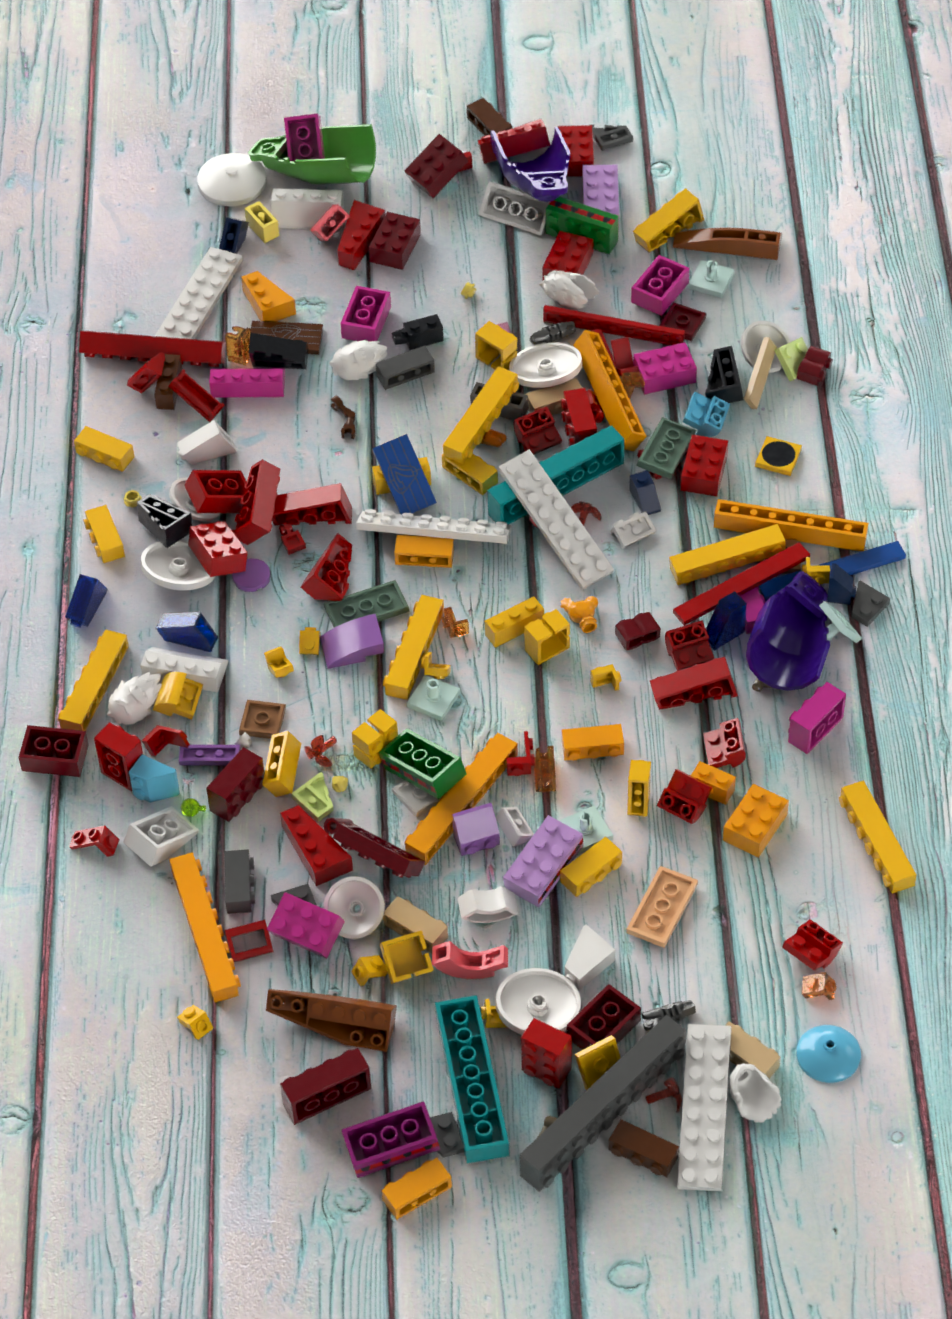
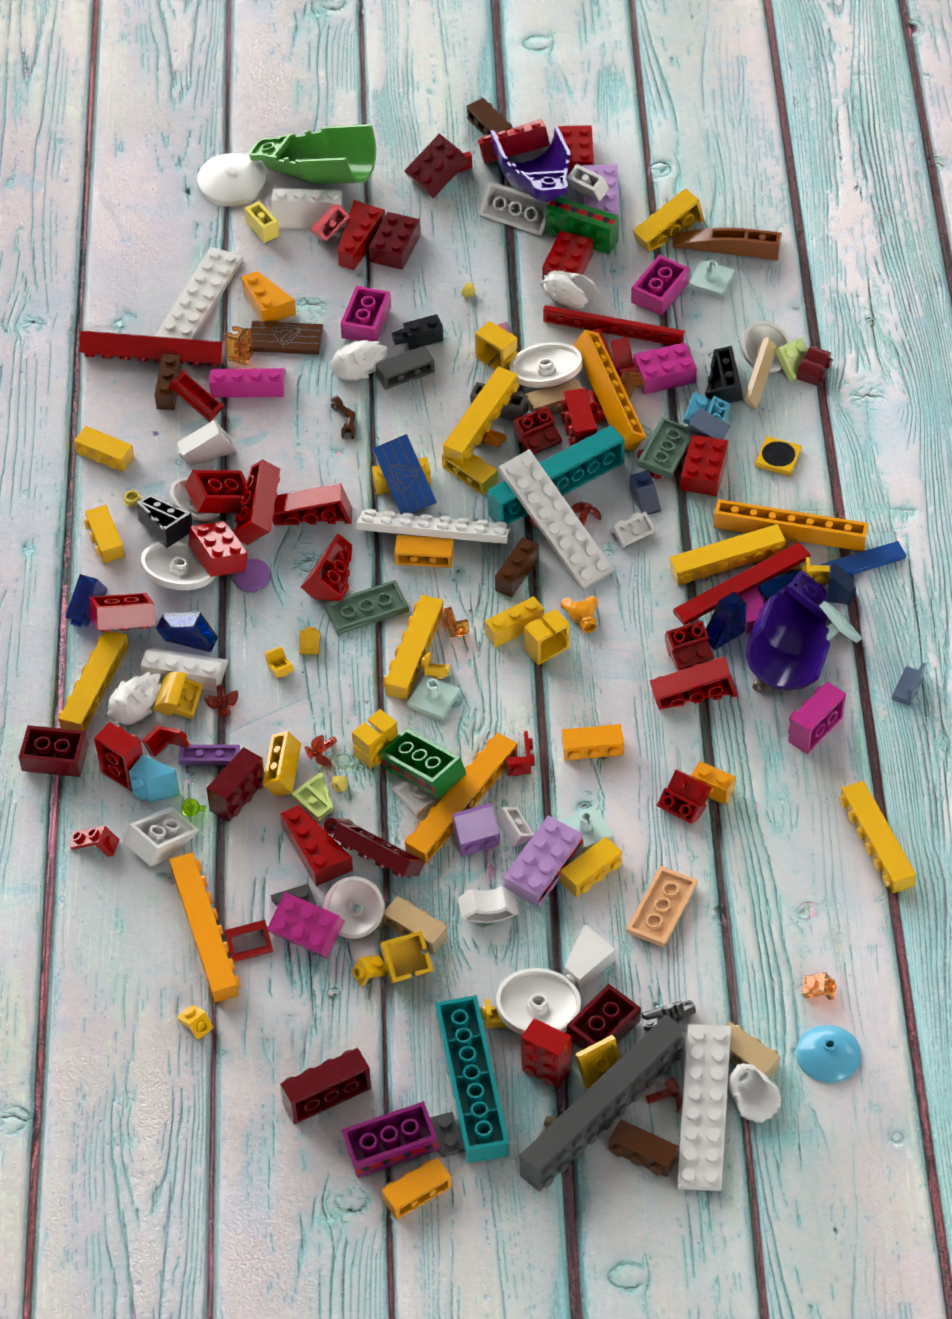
red tile [127,352,165,394] -> none
dark blue slope [219,217,249,254] -> none
dark grey brick [224,849,255,914] -> none
white hinge [234,732,252,749] -> none
medium nougat tile [239,700,286,739] -> none
black wedge [249,333,308,369] -> none
dark orange wedge [266,989,397,1052] -> none
red plate [279,522,306,555] -> none
dark pink brick [284,113,325,162] -> none
medium lavender slope [320,614,384,669] -> none
coral arch [432,941,508,979] -> none
dark grey hinge [530,321,576,344] -> none
clear orange hinge [534,746,556,792] -> none
yellow bracket [590,664,622,691] -> none
dark grey wing [591,124,633,151] -> none
dark red brick [615,612,661,650] -> none
yellow brick [627,760,651,816] -> none
dark red tile [659,302,706,341] -> none
brick [703,718,746,768] -> none
light orange brick [723,784,789,858] -> none
red brick [782,919,843,971] -> none
dark grey wing [852,581,890,627] -> none
none -> brick [89,593,155,632]
none -> clear red plant [204,685,238,718]
none -> reddish brown brick [495,537,539,598]
none -> white brick [567,164,610,202]
none -> sand blue panel [684,408,731,439]
none -> sand blue panel [892,662,926,706]

